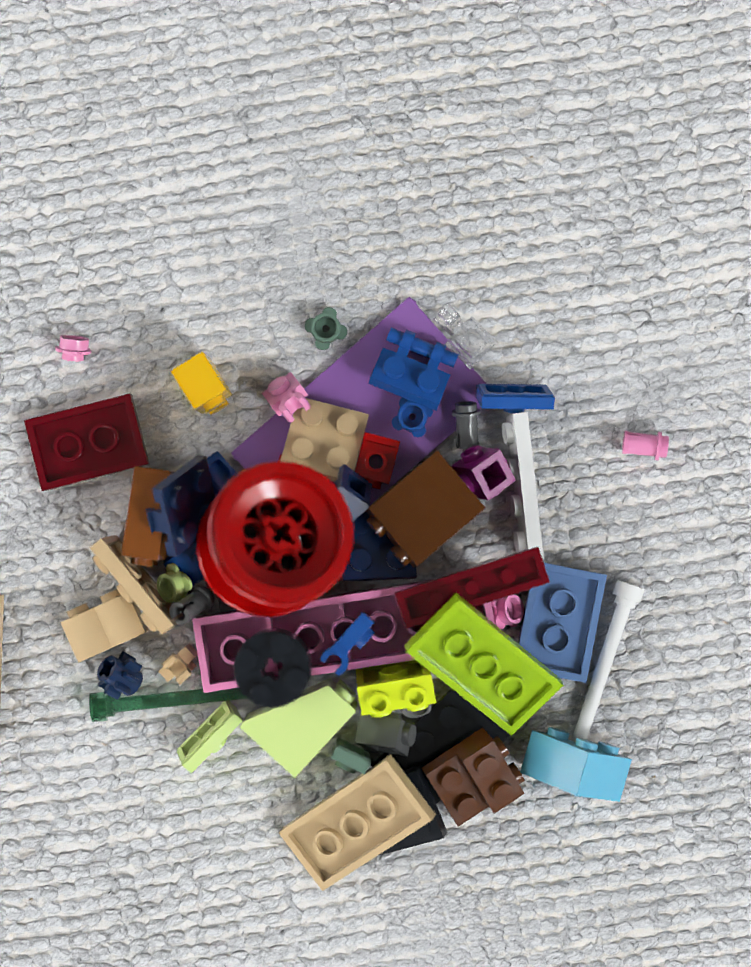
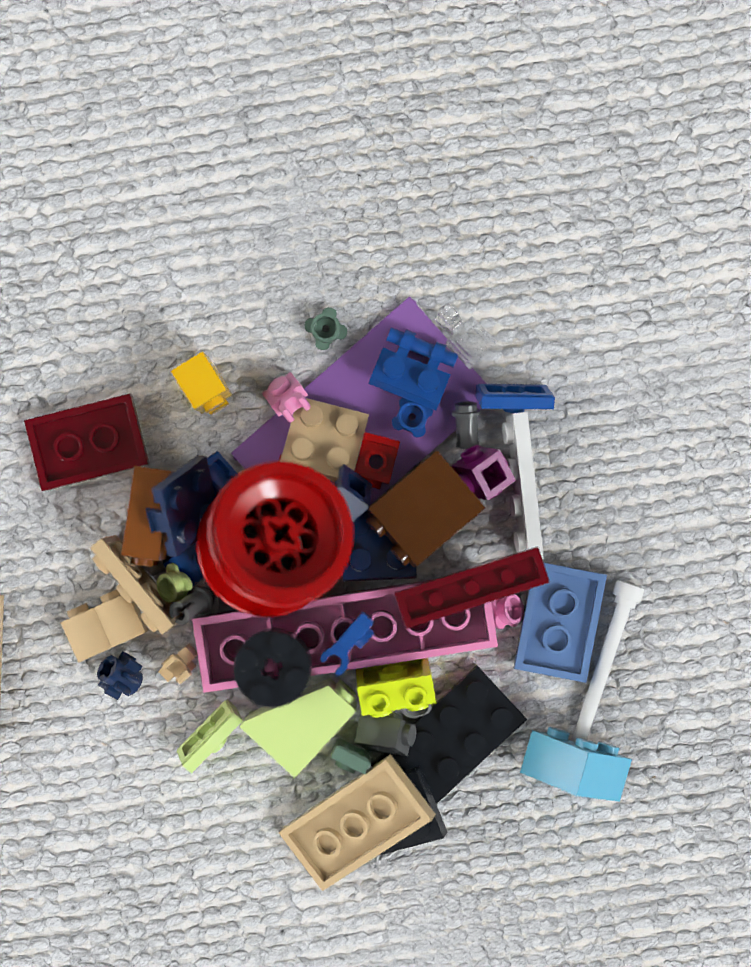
bright pink plate [55,335,91,361] -> none
clear green piece [89,688,247,722] -> none
lime plate [404,593,564,736] -> none
reddish brown plate [421,727,525,827] -> none
bright pink pin [622,431,669,461] -> none

